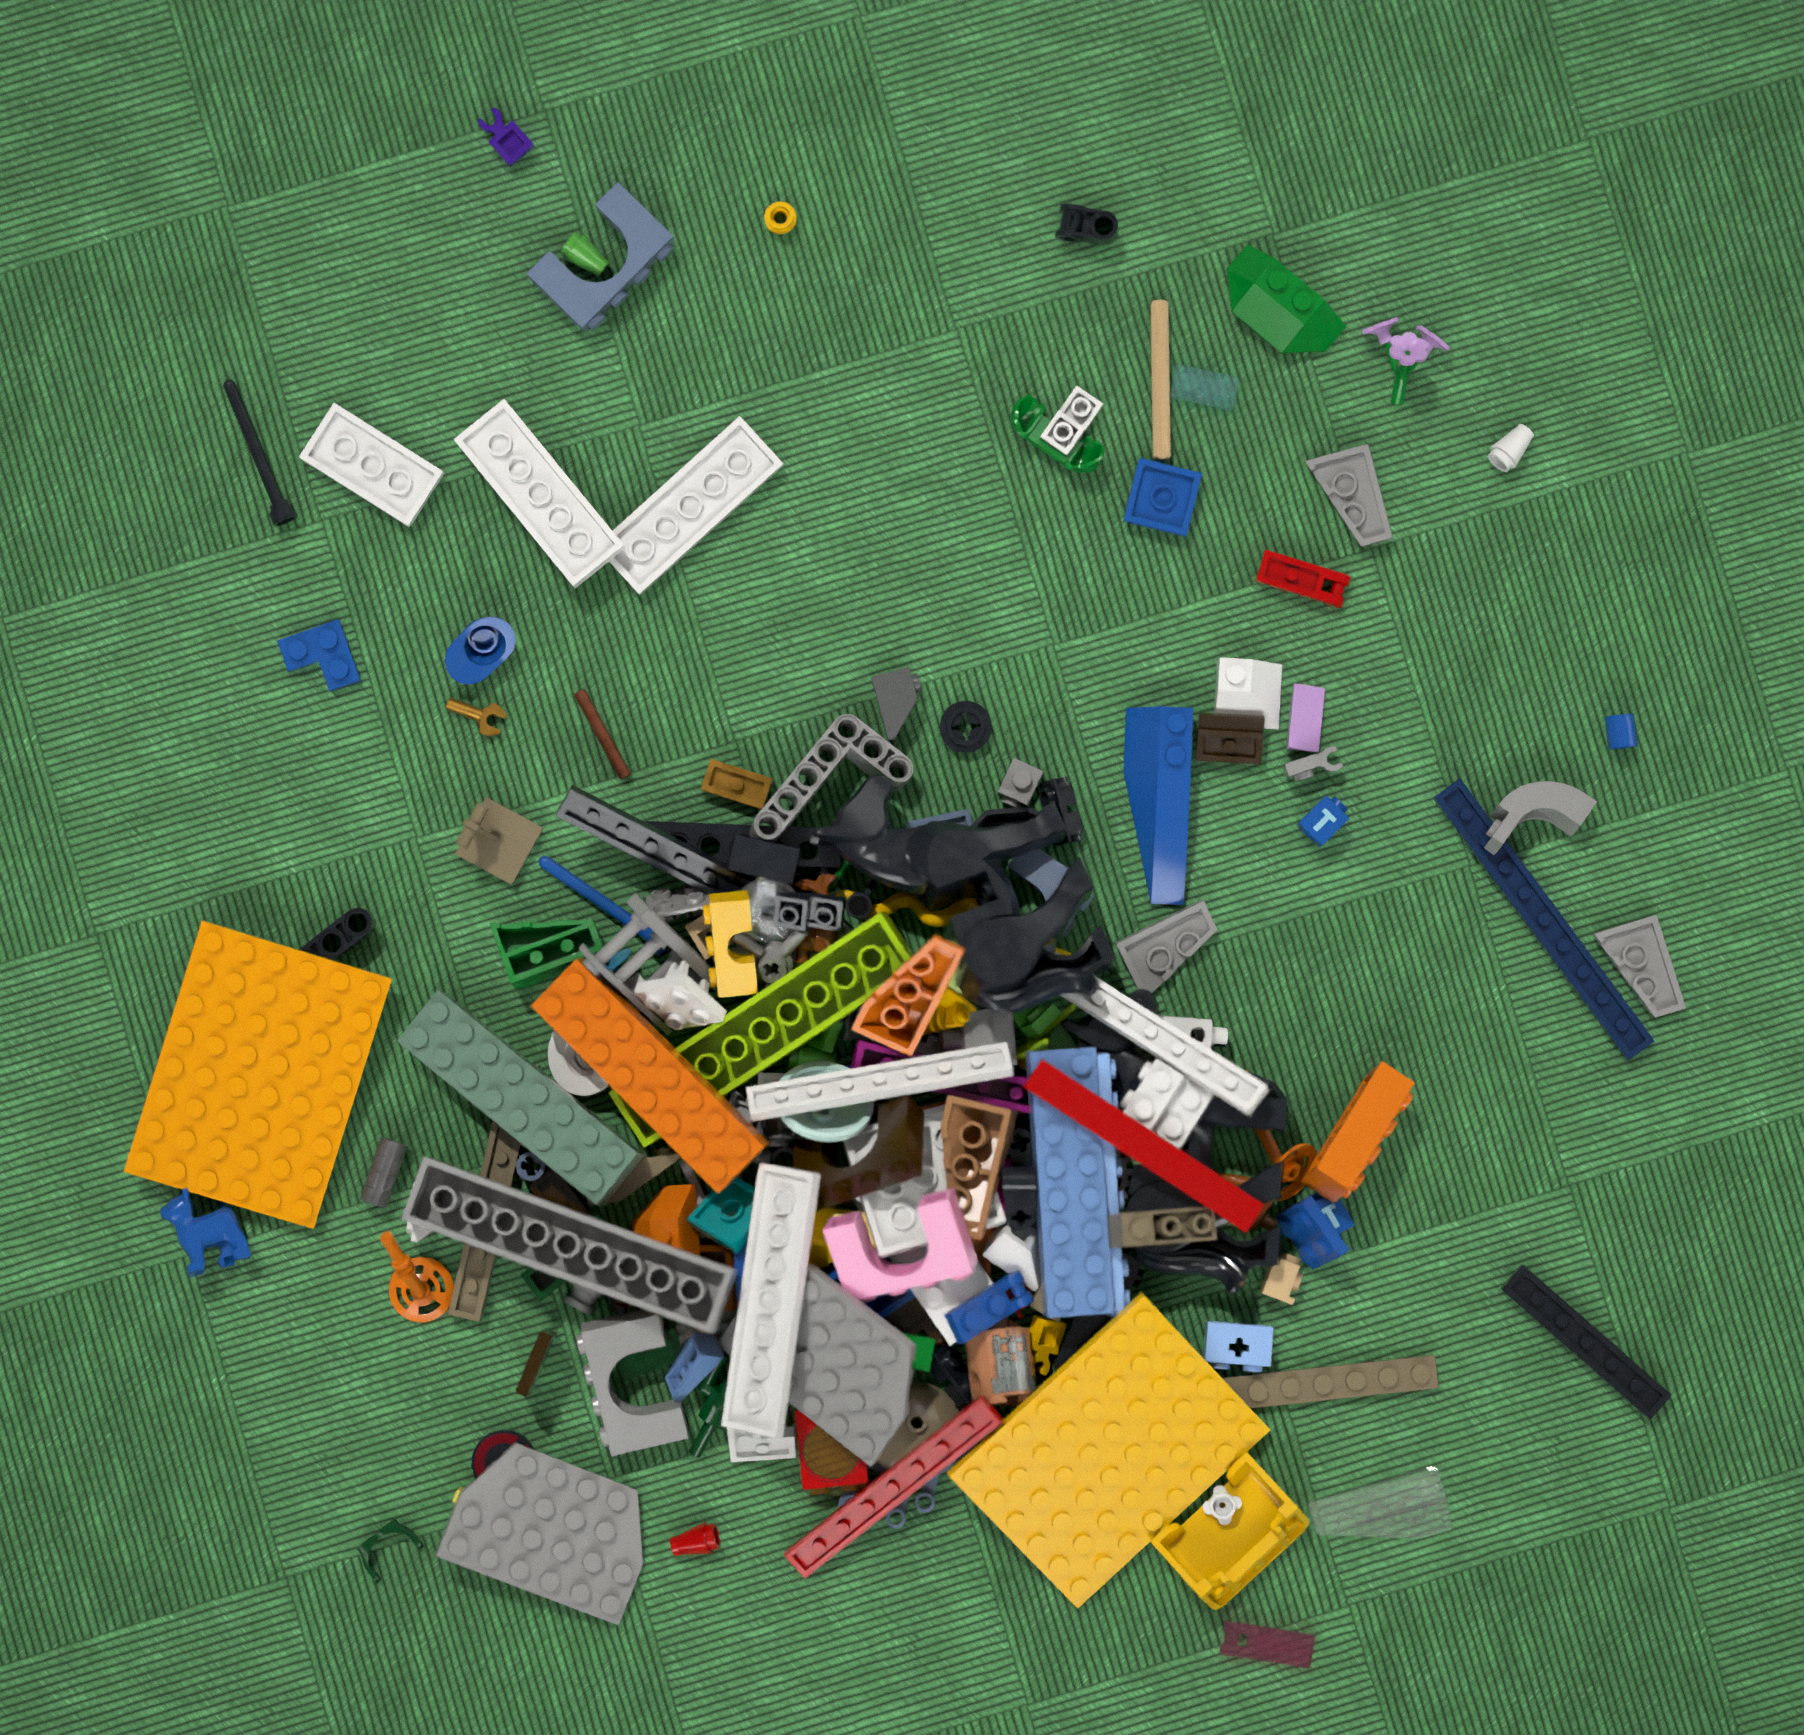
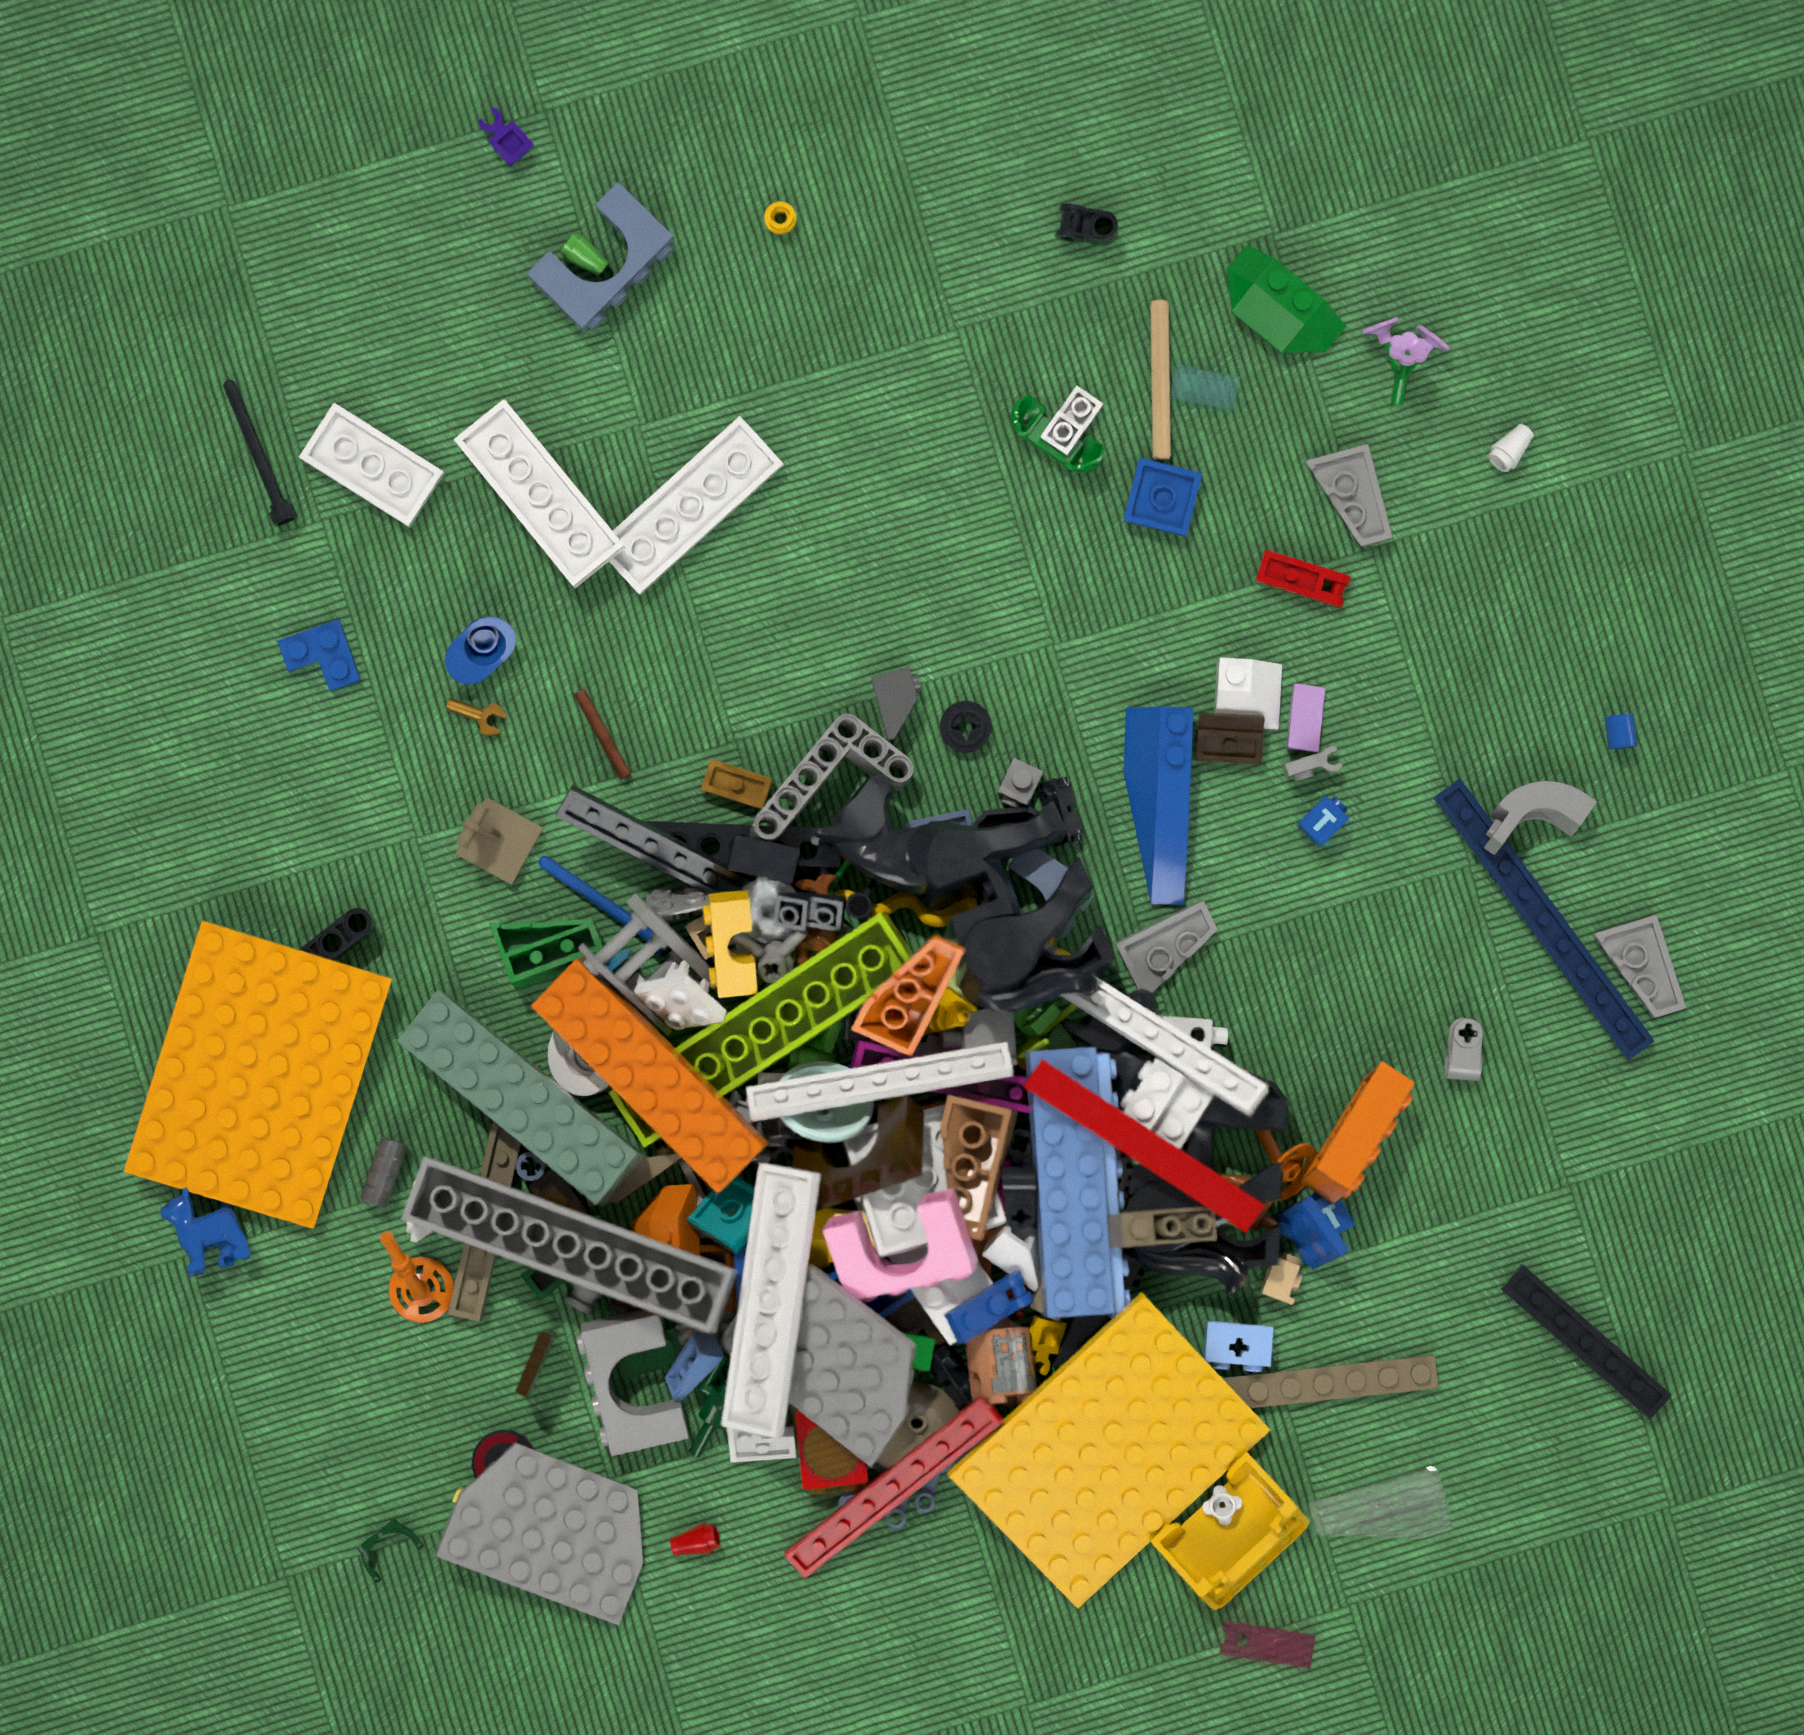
none -> light grey piece [1444,1018,1483,1081]

